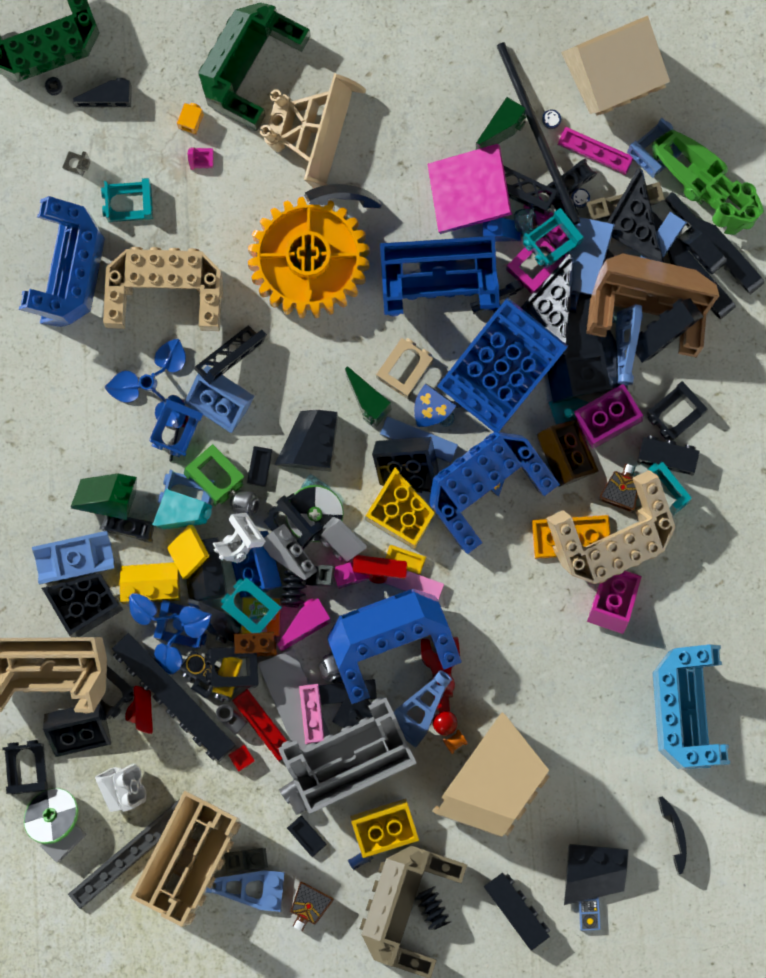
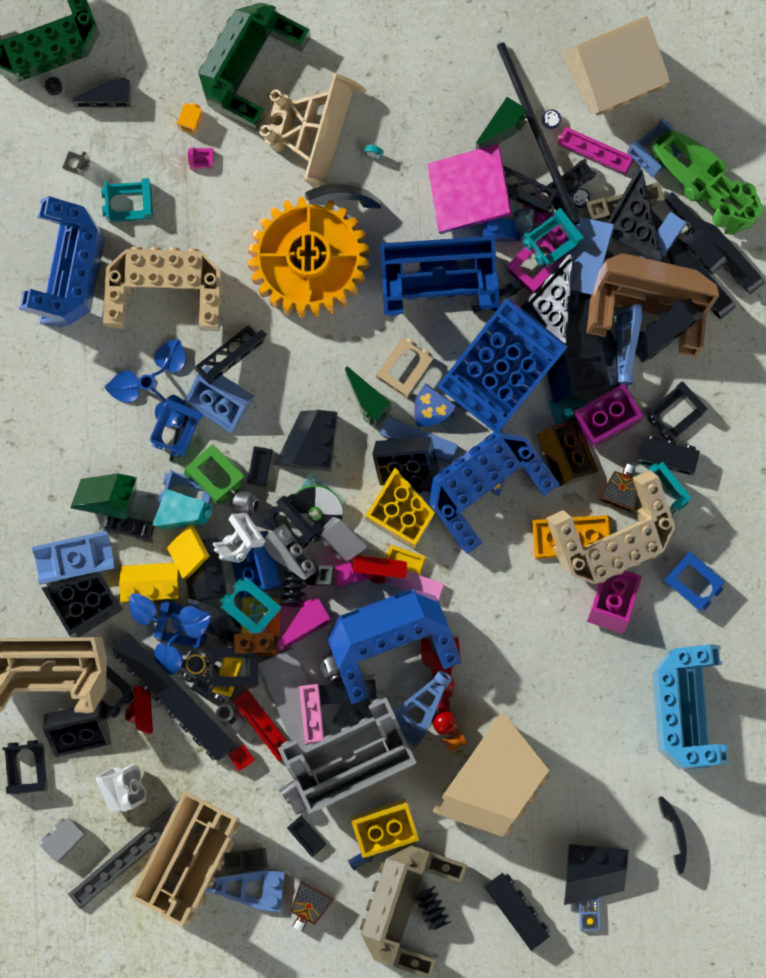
piece [24,788,79,844] -> none
none -> teal tile [364,145,384,160]
none -> blue panel [663,551,725,613]

